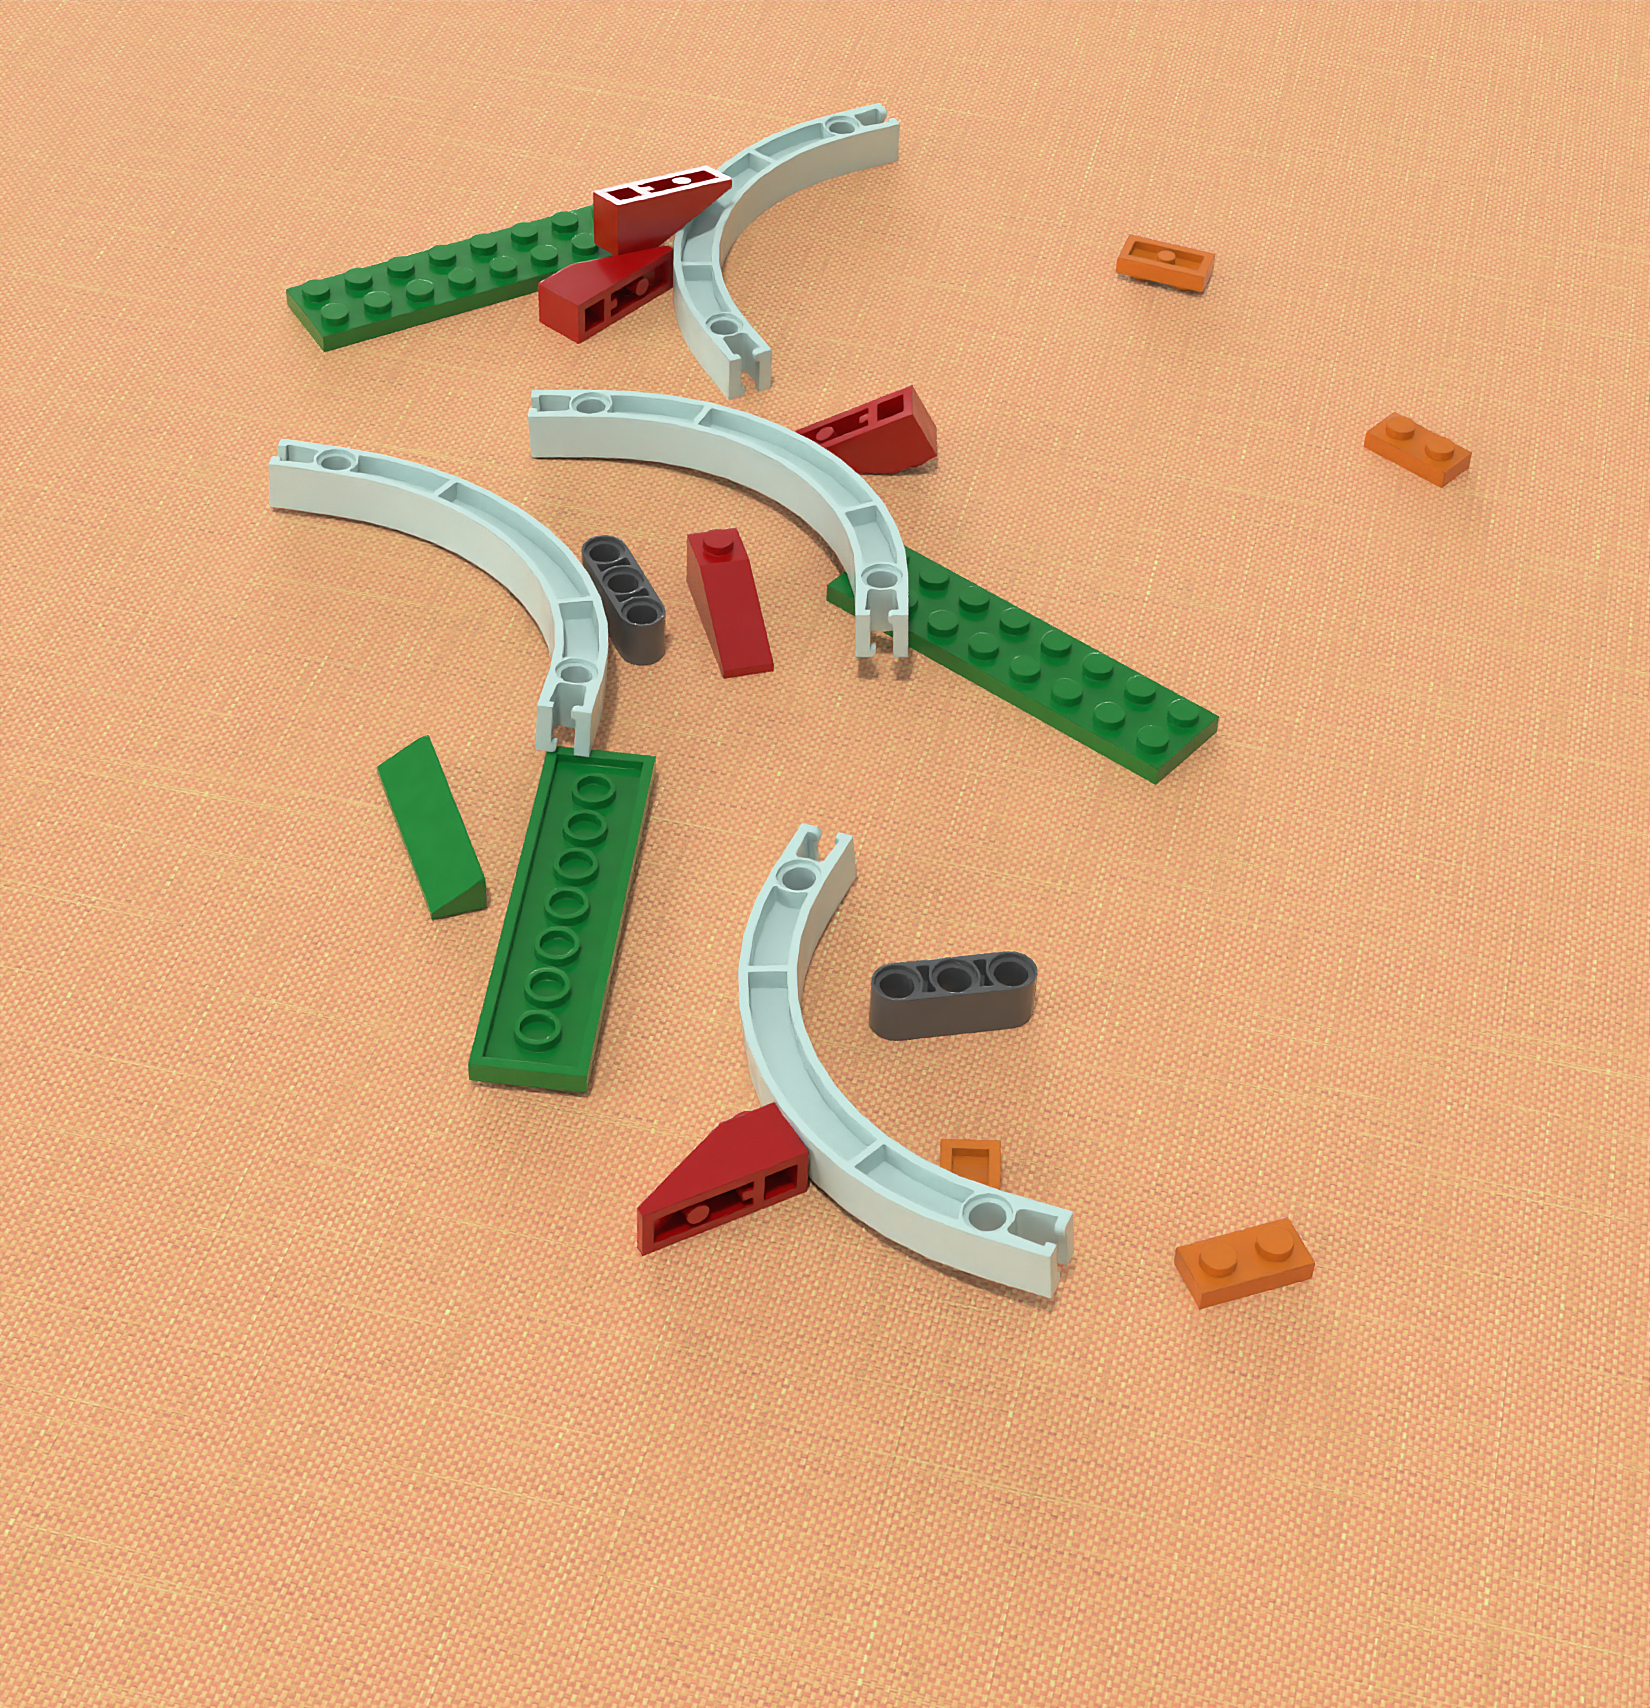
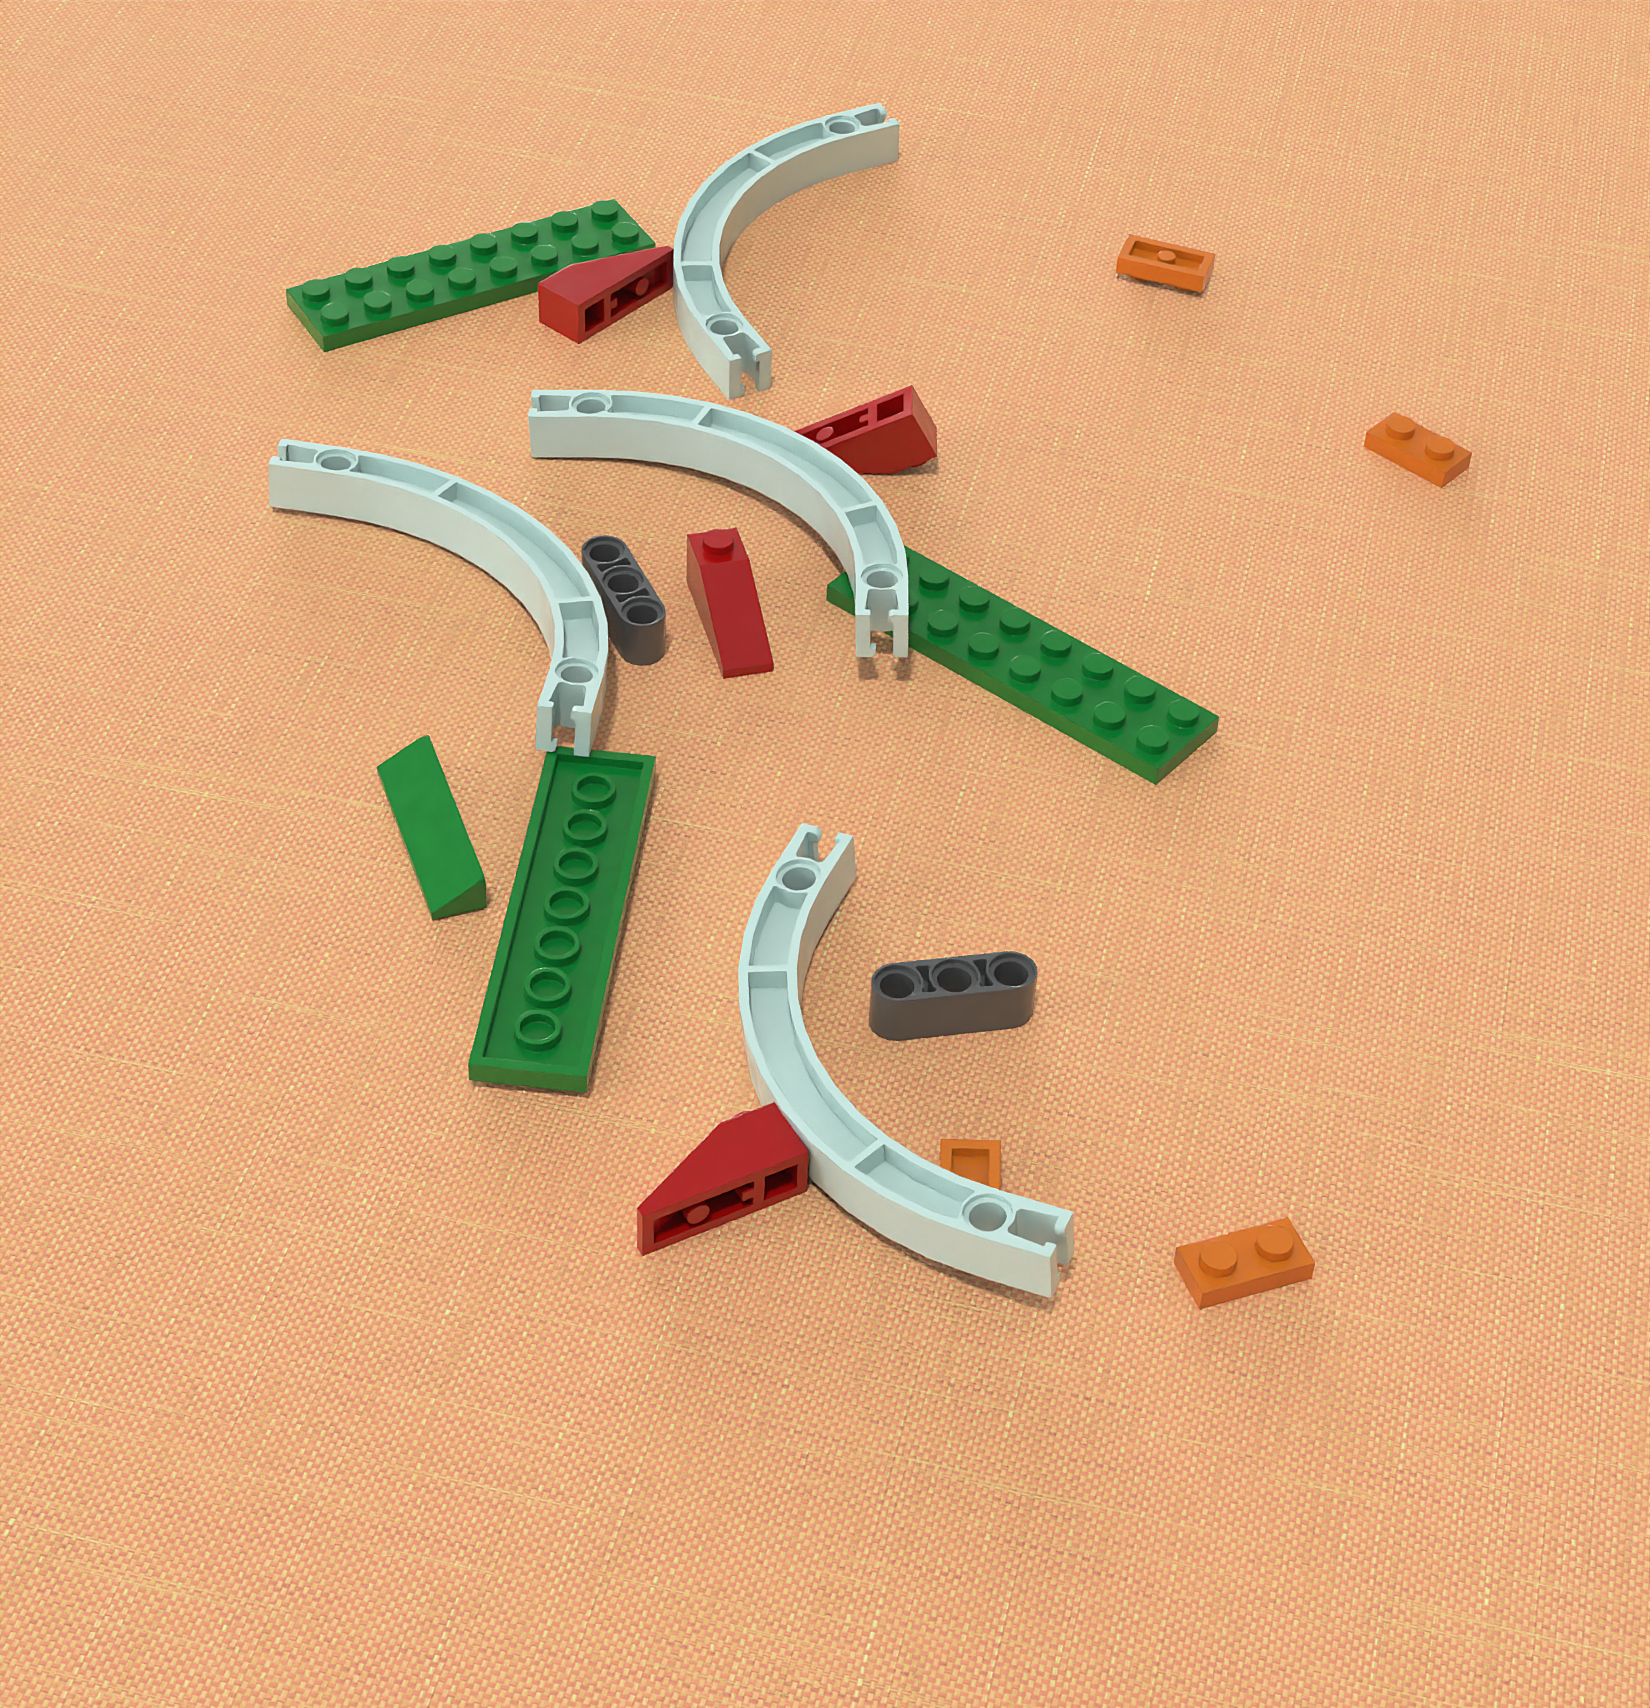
red slope [593,165,732,256] -> none

